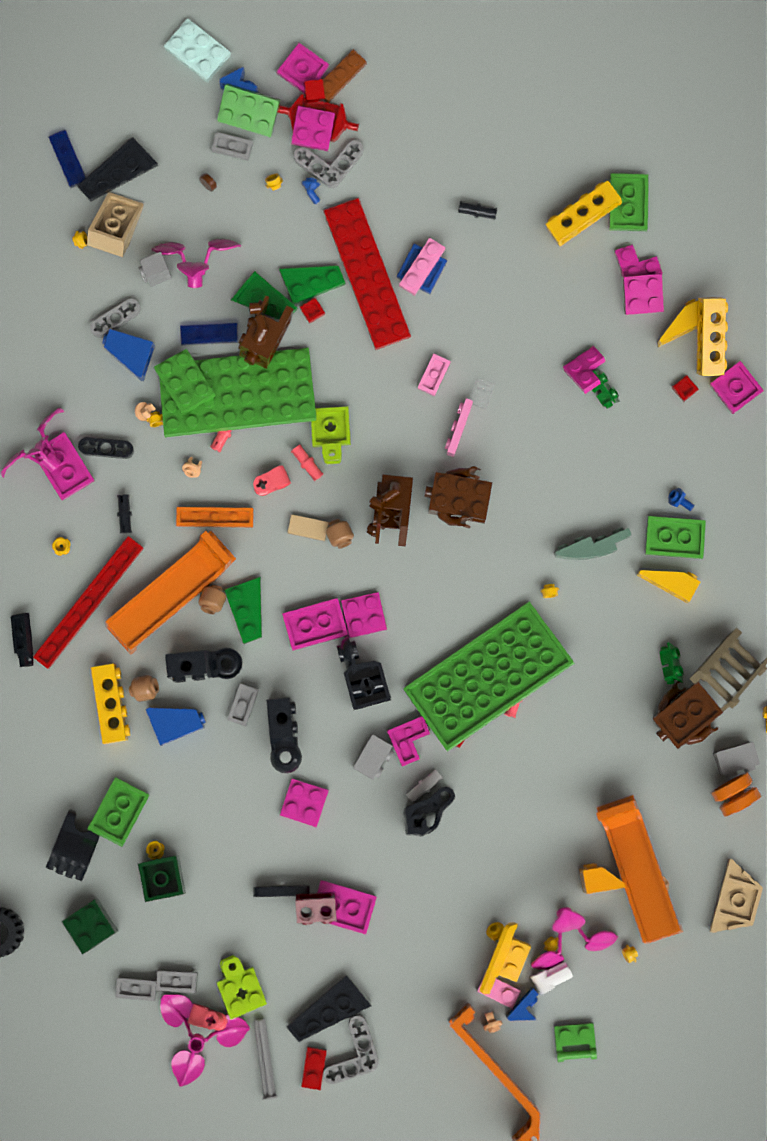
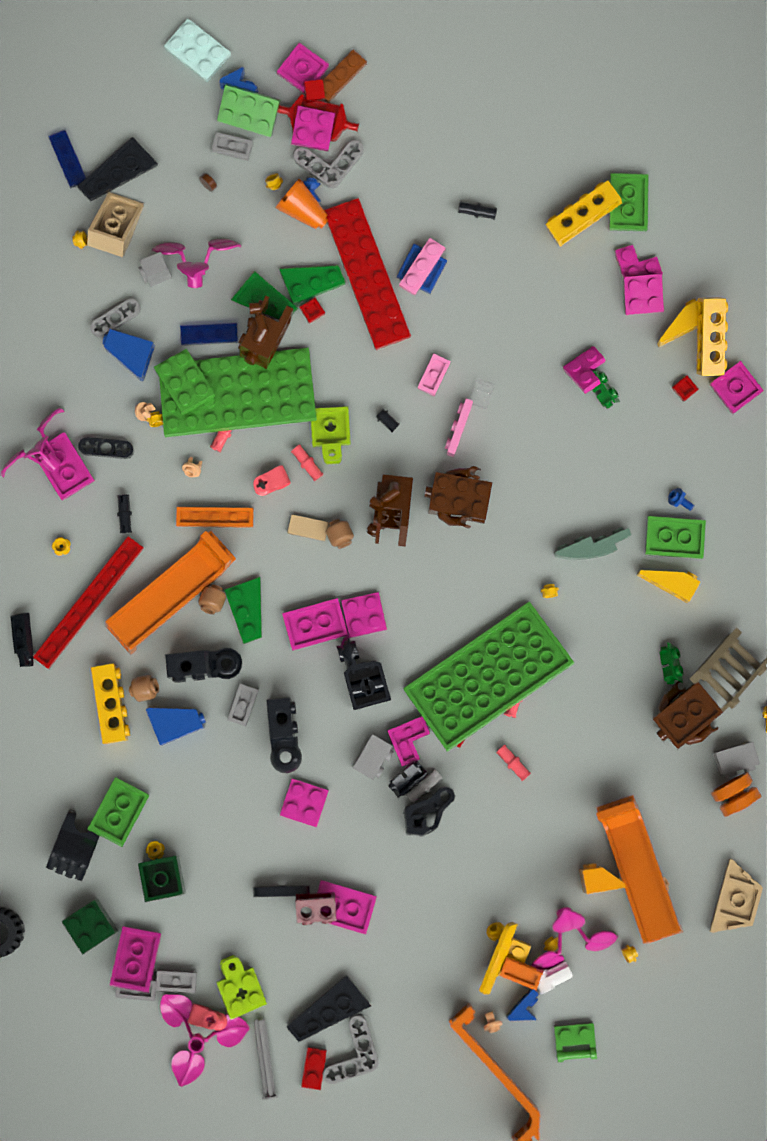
bright pink plate [477,973,521,1009] -> none
none -> dark pink plate [109,927,161,993]
none -> orange cone [275,179,328,229]
none -> black pin [376,409,400,433]
none -> black hinge [388,761,428,798]
none -> coral pin [496,745,531,781]
none -> orange tile [500,956,544,990]

